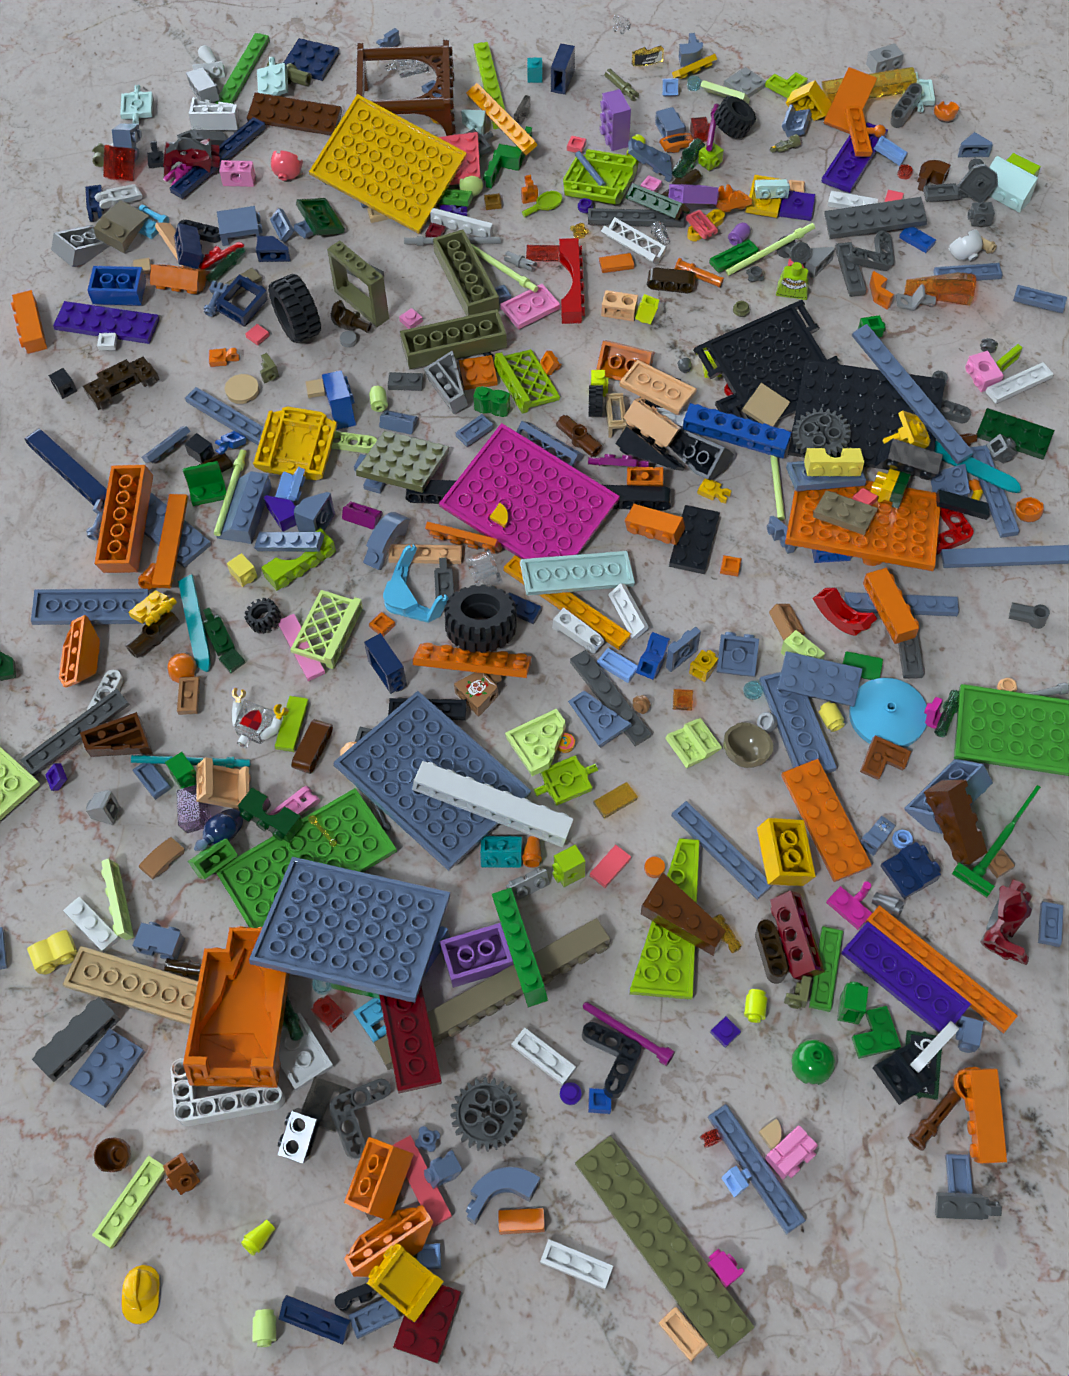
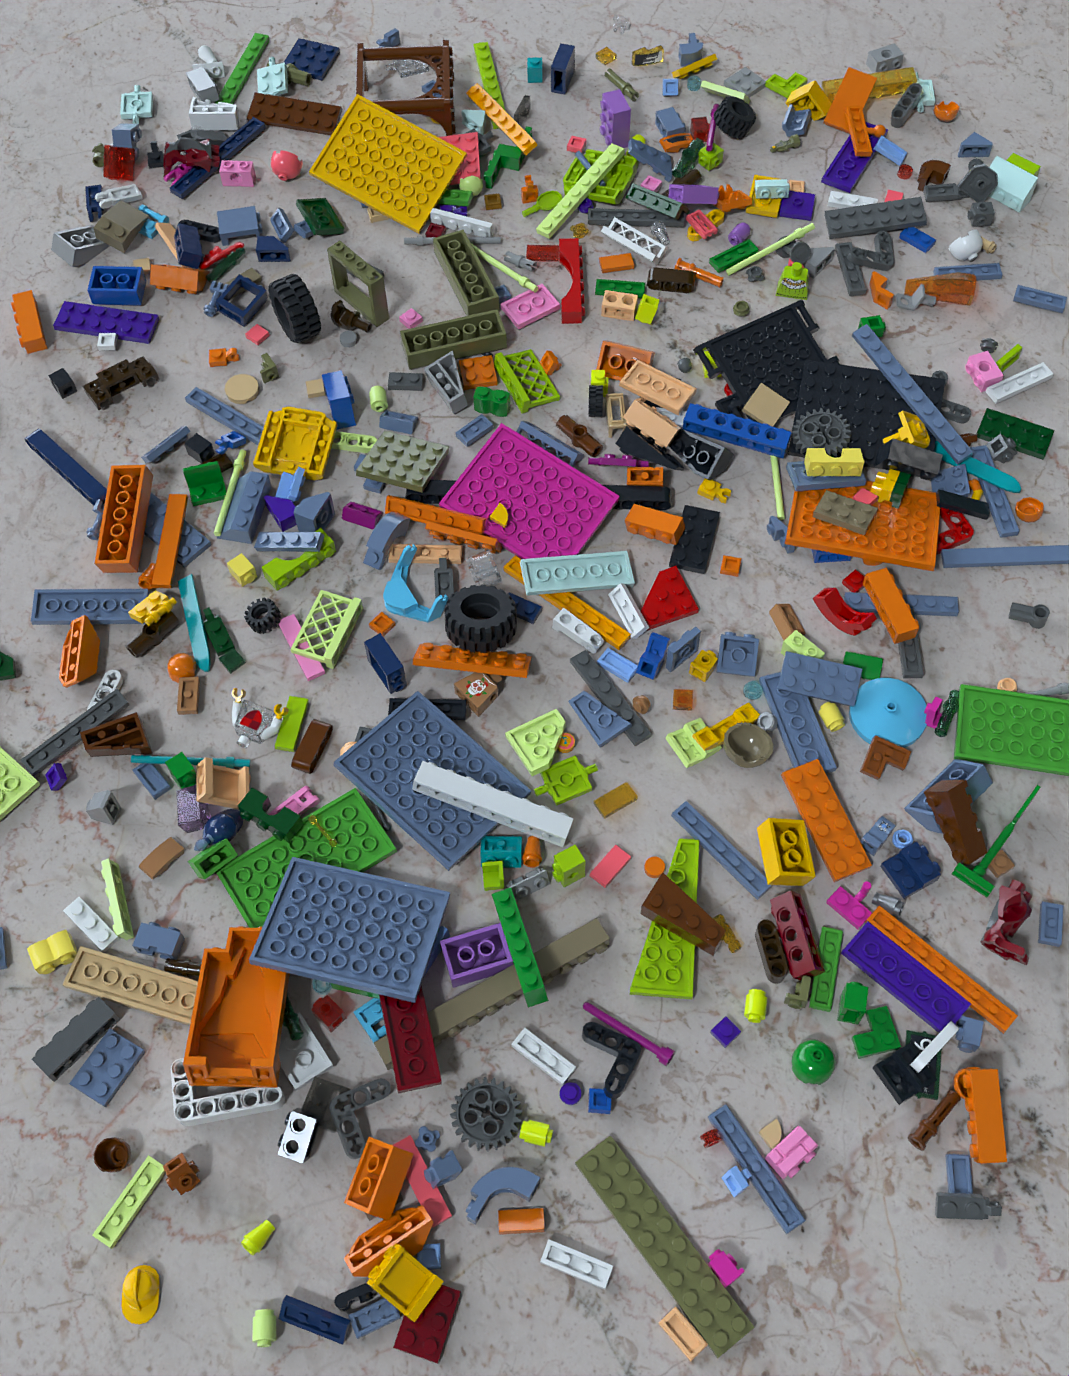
none -> orange tile [385,495,486,536]
none -> lime panel [482,861,505,891]
none -> neon yellow brick [519,1120,553,1147]
none -> yellowish green plate [536,143,625,239]
none -> clear yellow plate [595,47,617,66]
none -> green tile [595,279,646,299]
none -> red plate [640,566,699,631]
none -> yellow slope [692,702,760,751]
none -> red plate [842,569,865,593]

